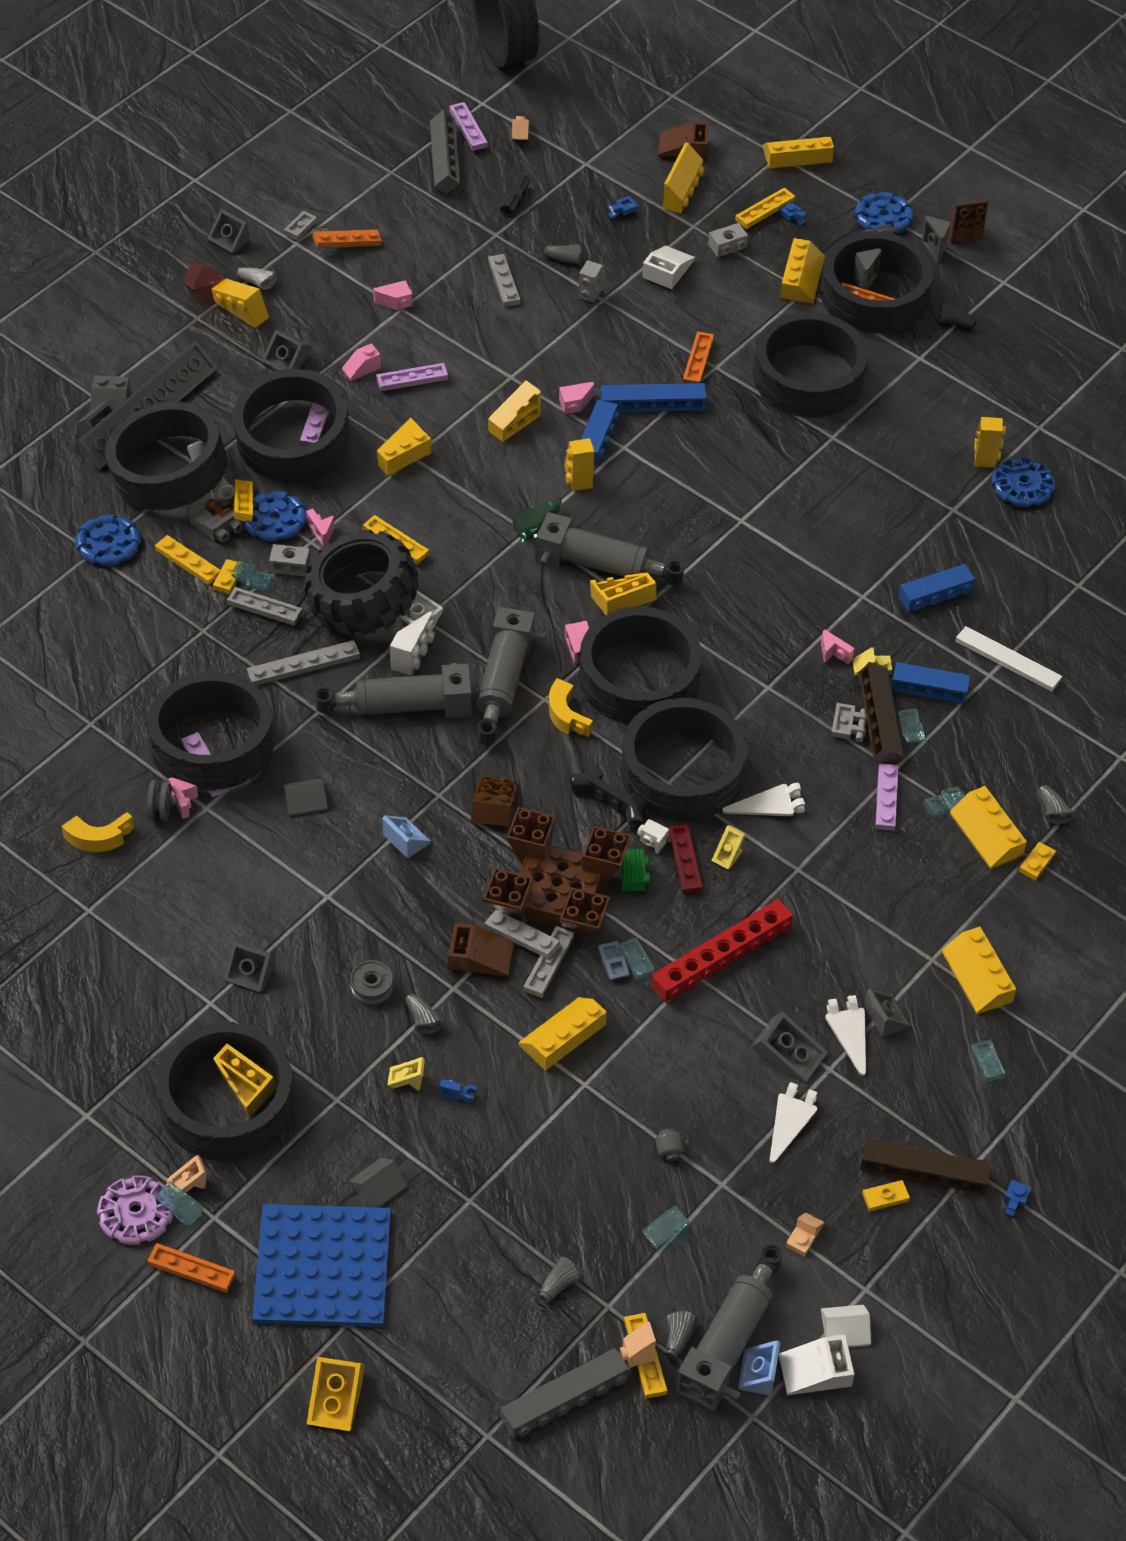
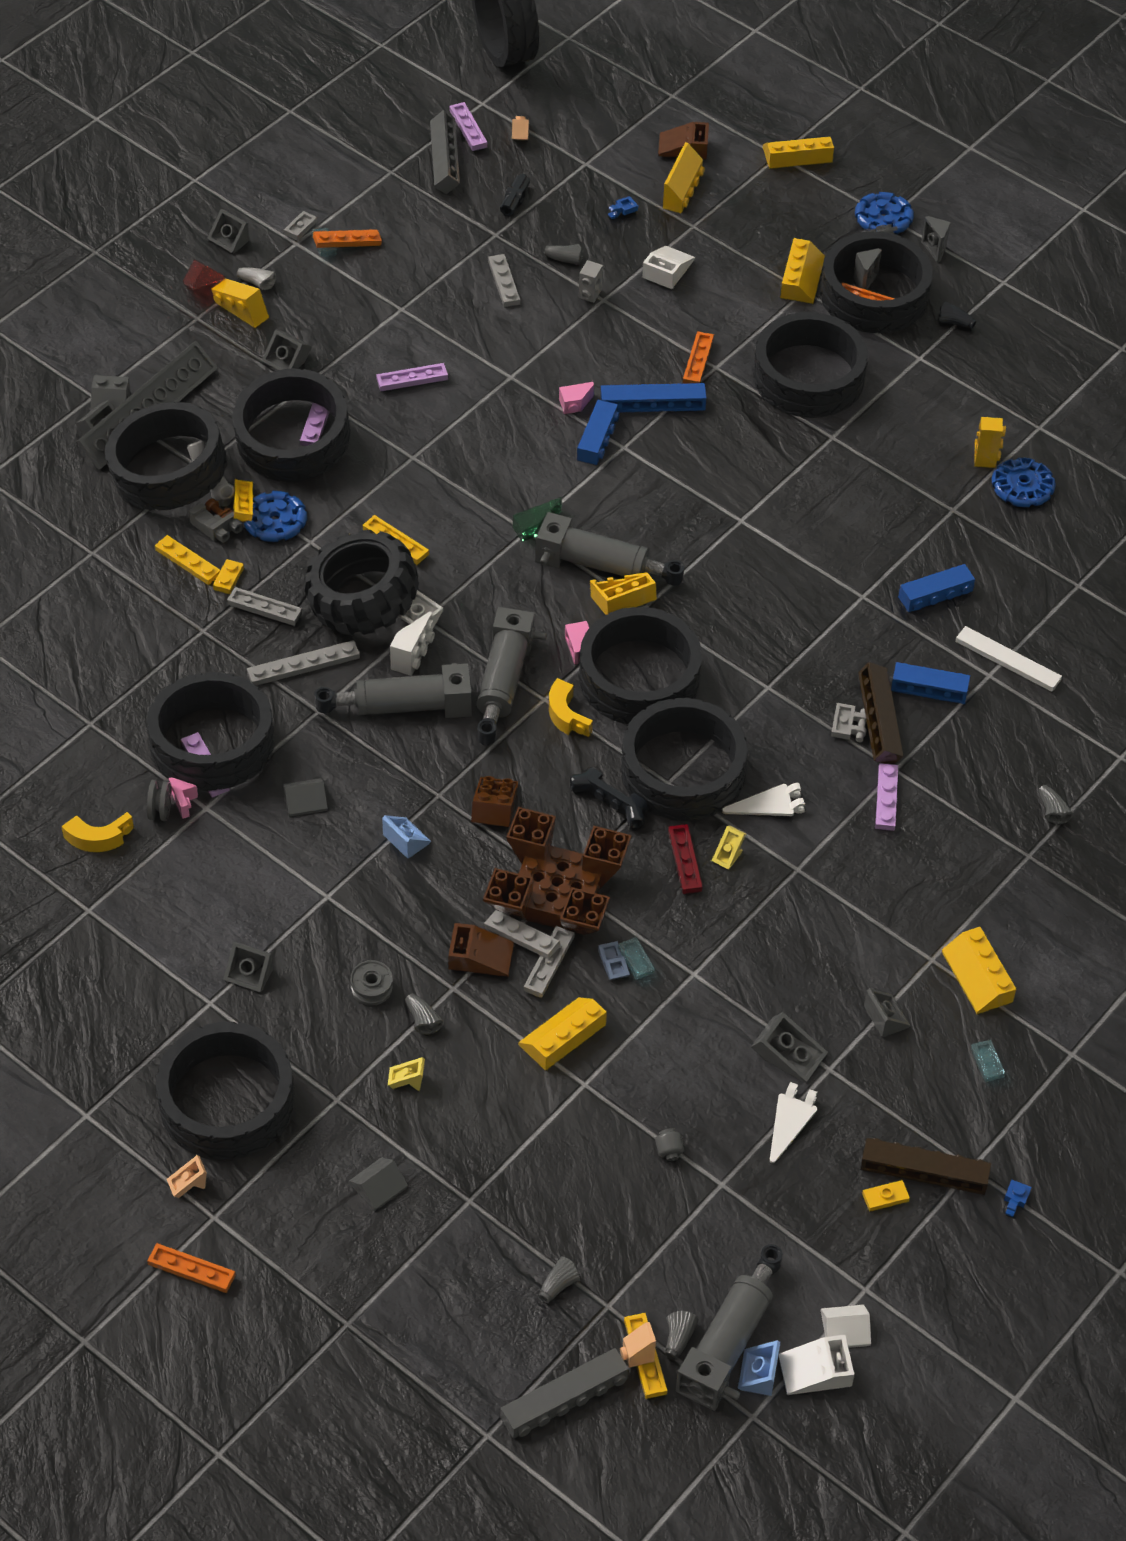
blue plate [75,514,141,566] -> none
lavender plate [97,1175,175,1245] -> none
clear light blue slope [156,1181,204,1226] -> none
yellow wedge [213,1044,277,1118] -> none
clear light blue slope [231,561,273,592] -> none
blue plate [252,1204,391,1327] -> none
light grey brick [269,544,310,577] -> none
bright pink slope [306,509,335,546] -> none
yellow slope [307,1357,365,1431] -> none
bright pink slope [342,343,381,381] -> none
bright pink slope [373,280,413,310] -> none
yellow wedge [377,418,431,476] -> none
blue plate [439,1079,477,1103] -> none
yellow wedge [488,381,541,442] -> none
yellow wedge [564,438,594,491] -> none
green brick [620,849,650,892] -> none
white brick [637,819,669,853] -> none
clear light blue slope [641,1205,689,1248] -> none
red brick [651,899,793,1002] -> none
light grey brick [708,223,748,257] -> none
yellow plate [735,188,795,229] -> none
blue plate [779,202,807,225] -> none
light nougat slope [786,1213,824,1257] -> none
bright pink slope [821,630,854,664] -> none
white flag [825,995,866,1076] -> none
light yellow slope [852,647,892,676] -> none
clear light blue slope [897,709,925,743] -> none
clear light blue slope [923,787,965,817] -> none
reddish brown slope [947,200,989,243] -> none
yellow slope [950,786,1027,869] -> none
yellow plate [1019,842,1056,881] -> none

